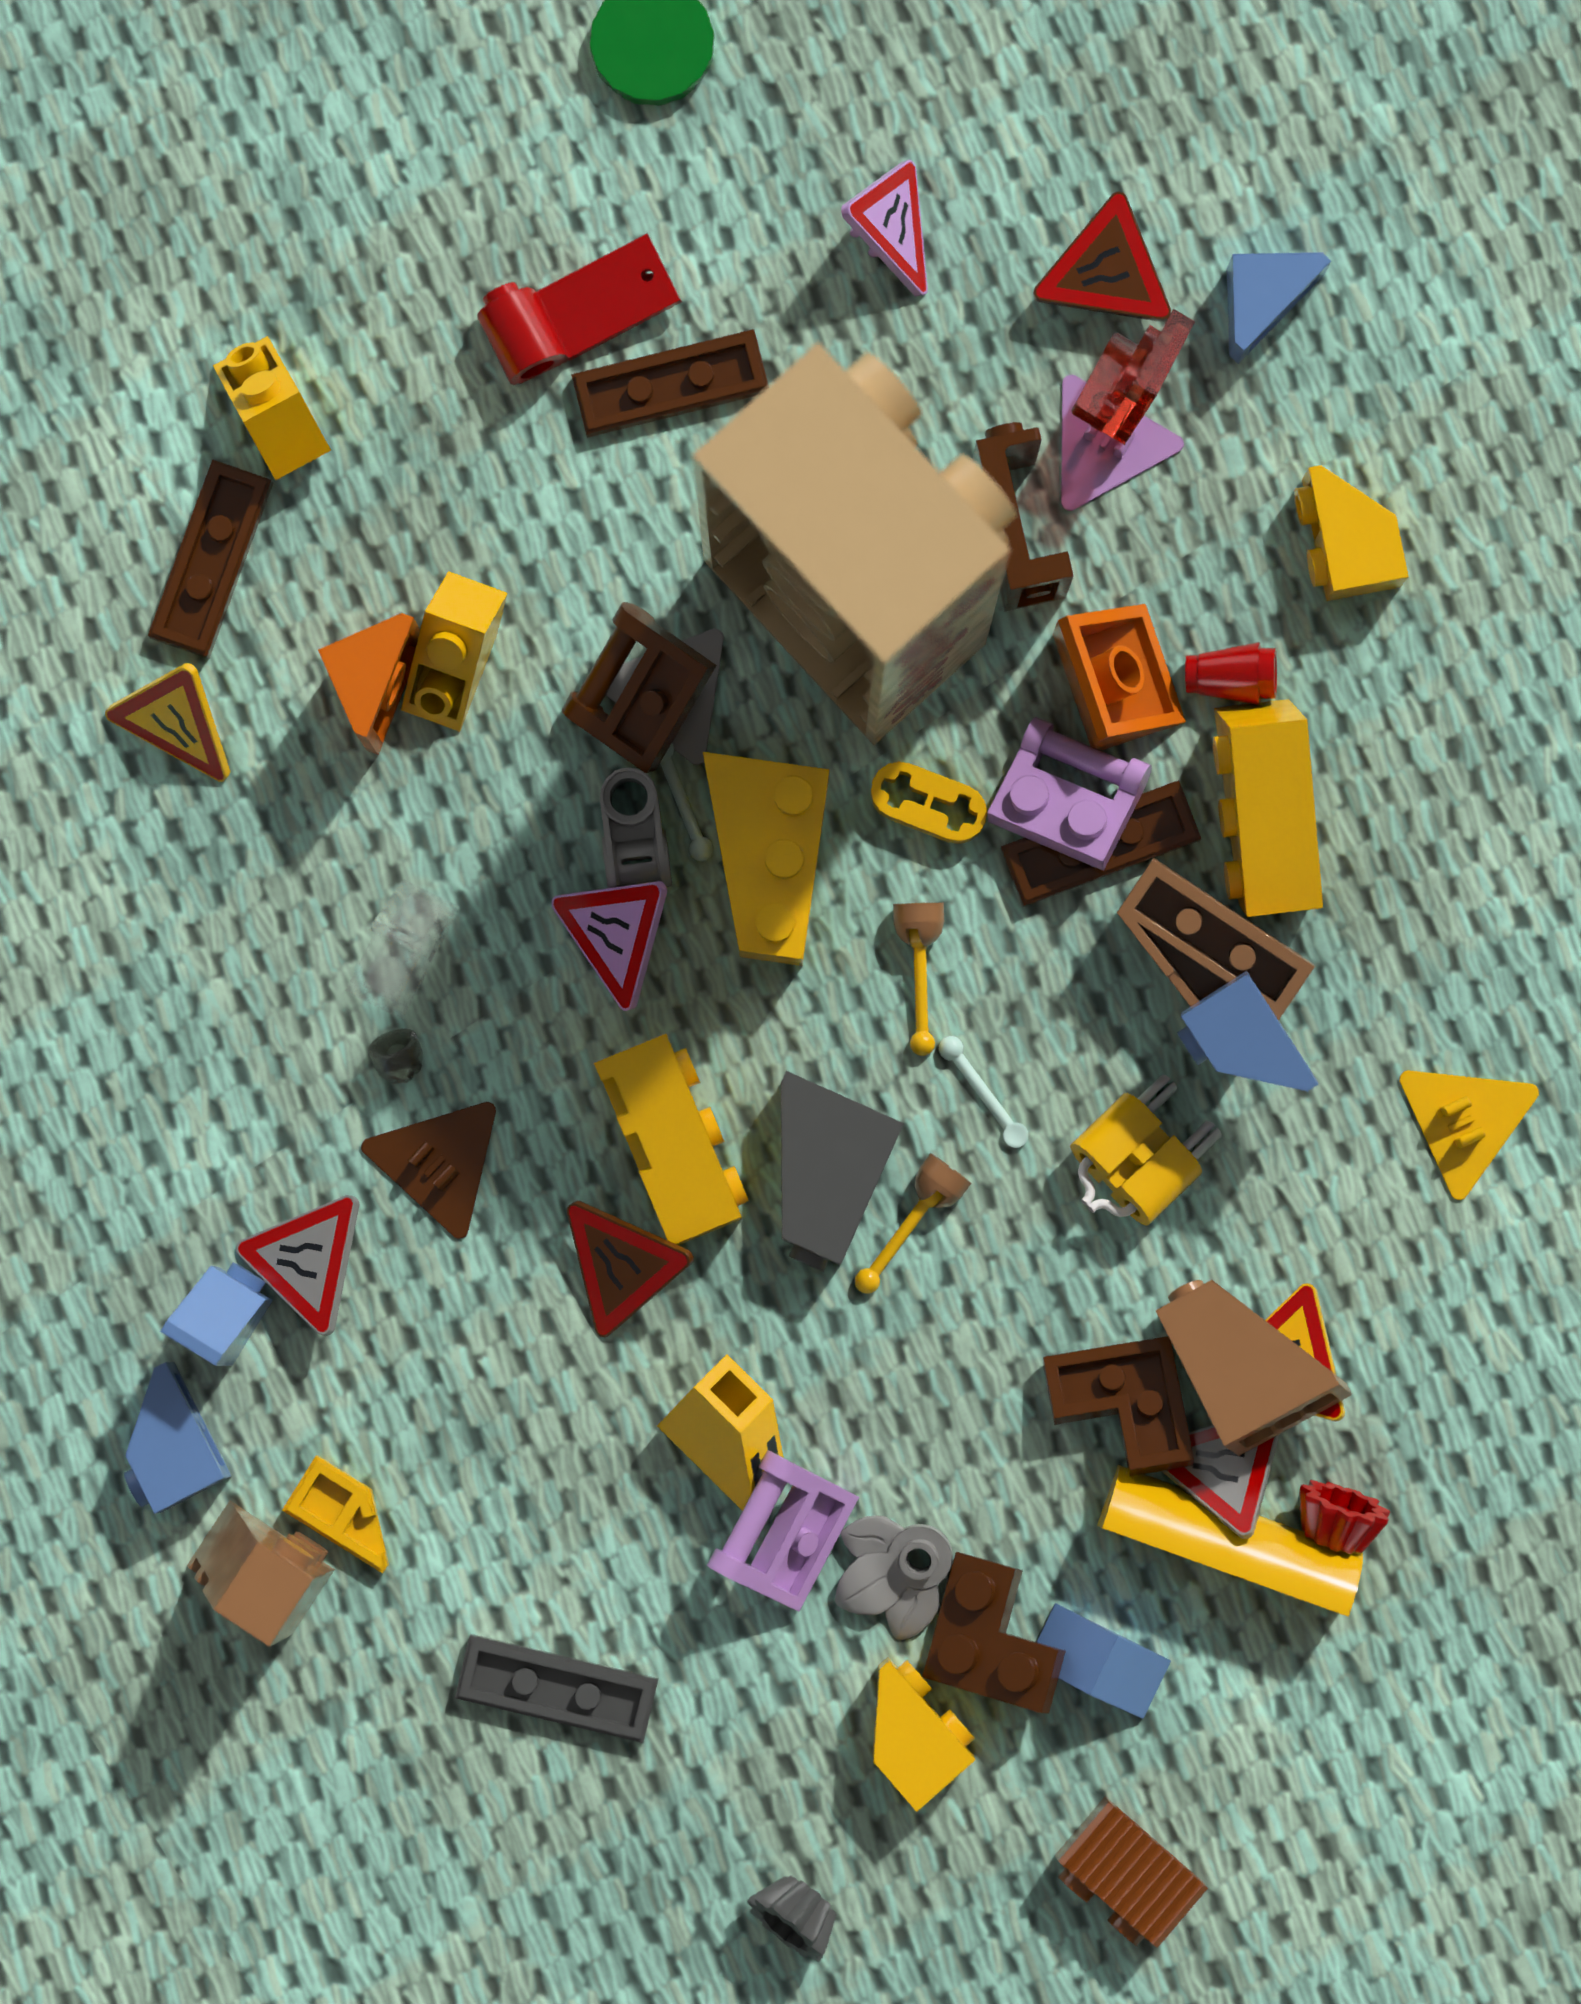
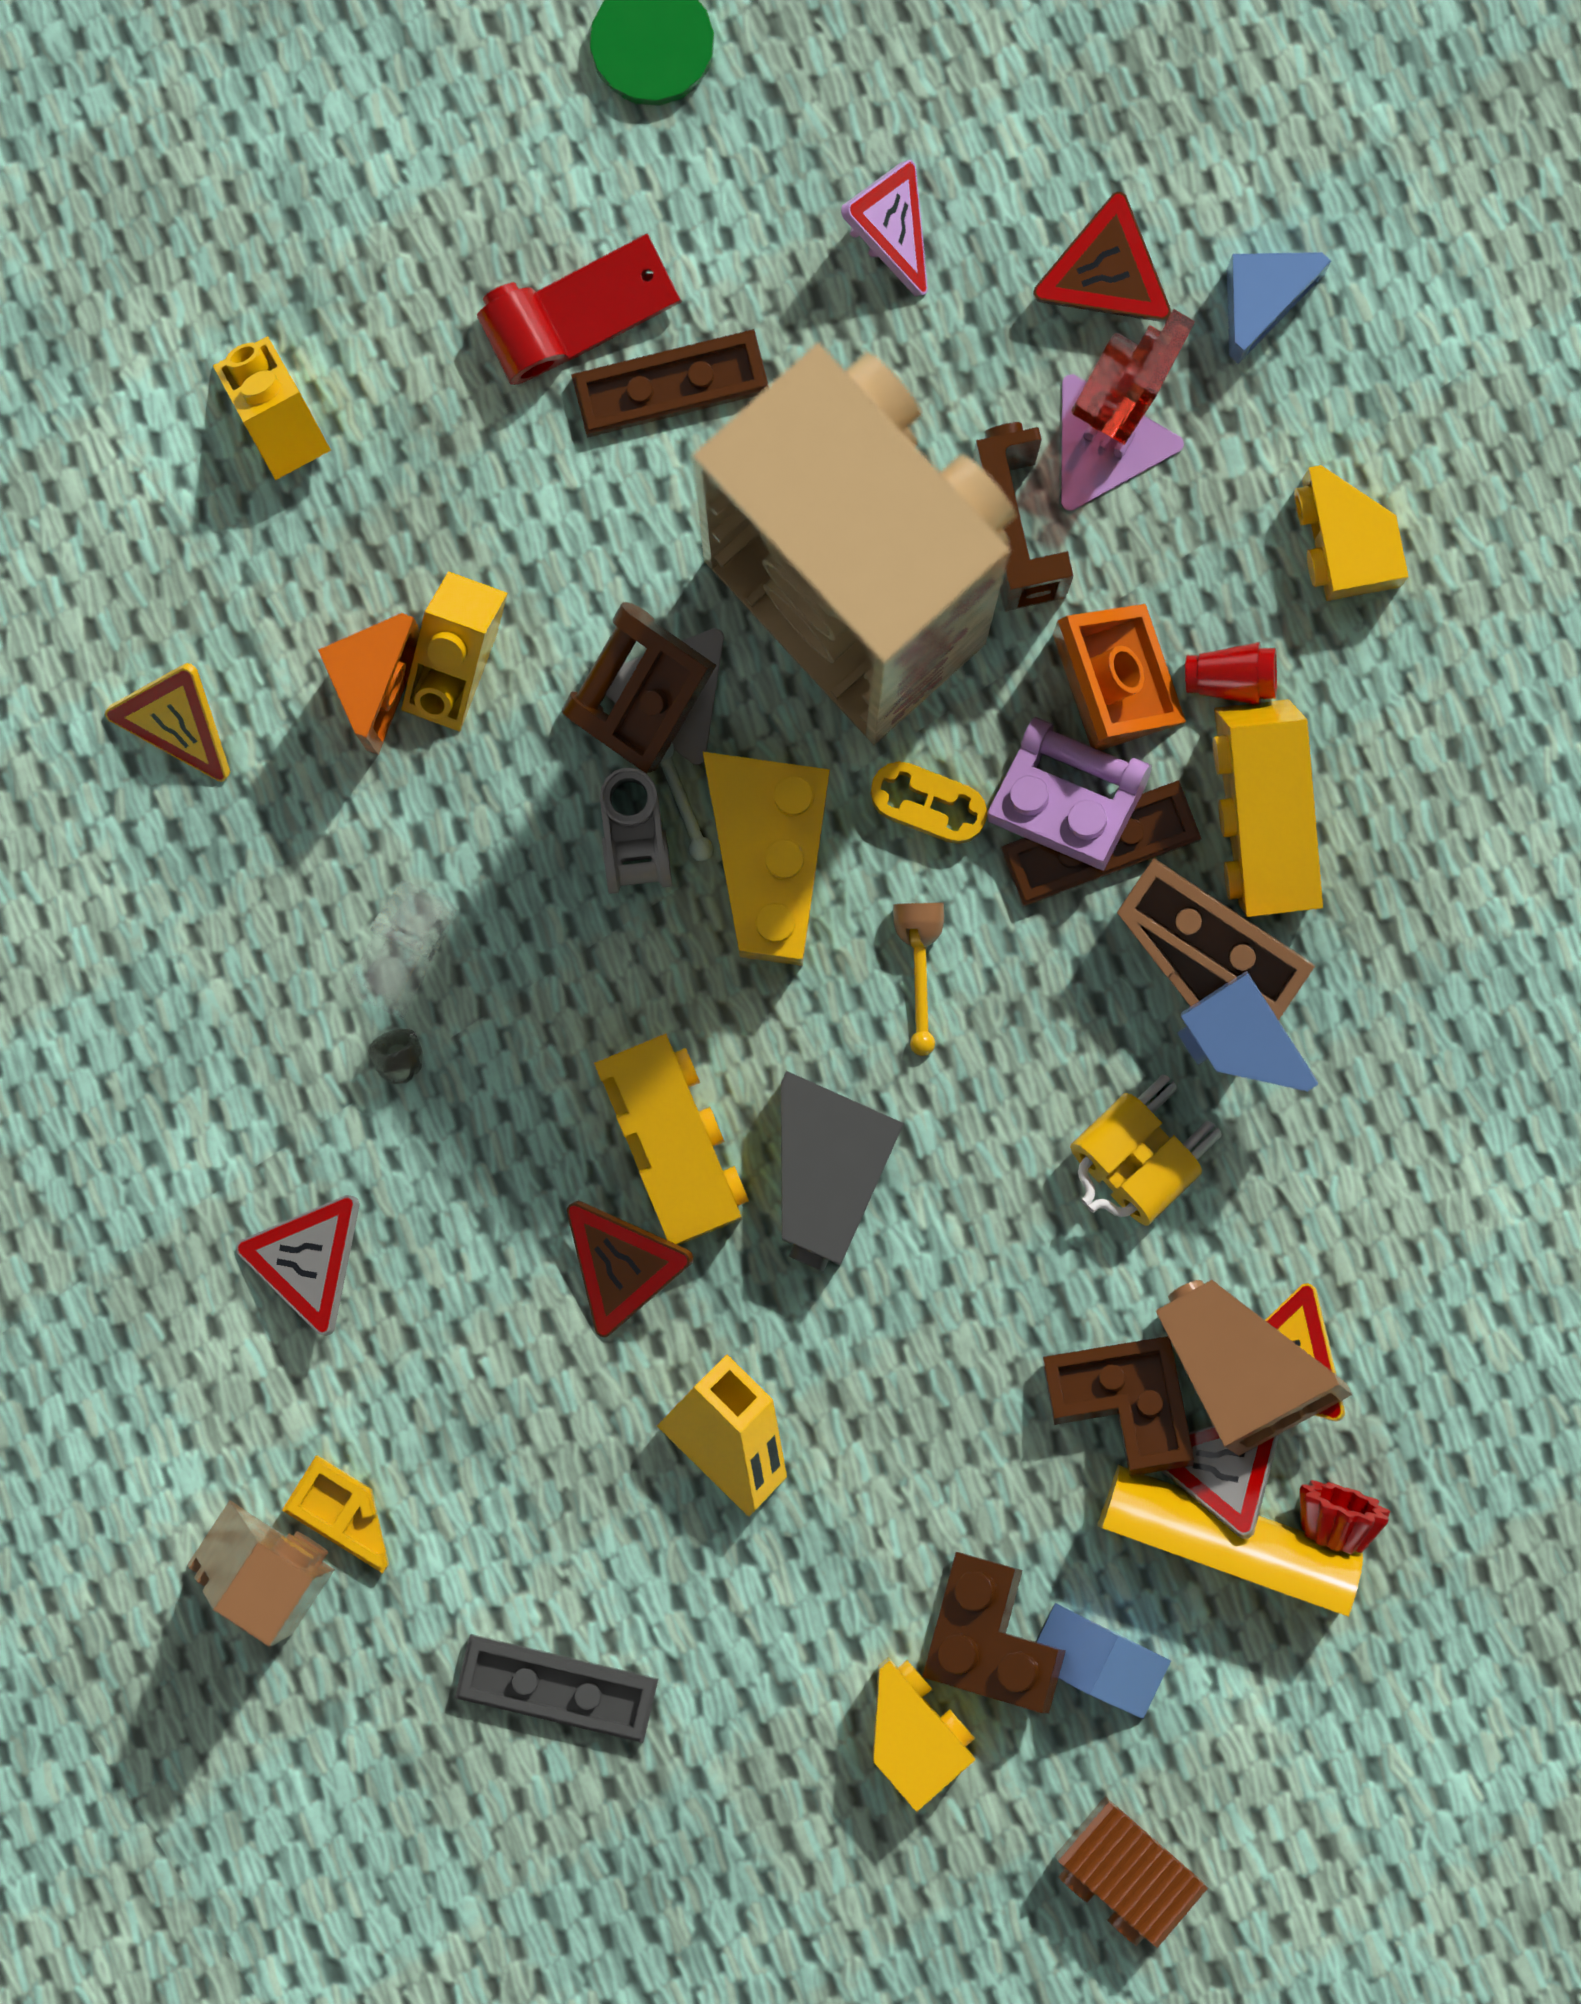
medium blue slope [124,1362,231,1514] -> none
reddish brown tile [148,459,273,659] -> none
medium blue slope [160,1262,273,1366] -> none
reddish brown piece [361,1102,496,1239] -> none
piece [551,881,667,1011] -> none
lavender plate [707,1450,859,1612] -> none
dark grey piece [747,1875,837,1962] -> none
light grey plate [835,1515,953,1641] -> none
hinge [855,1153,971,1294] -> none
light aqua hinge [938,1036,1029,1148] -> none
yellow piece [1399,1070,1539,1200] -> none

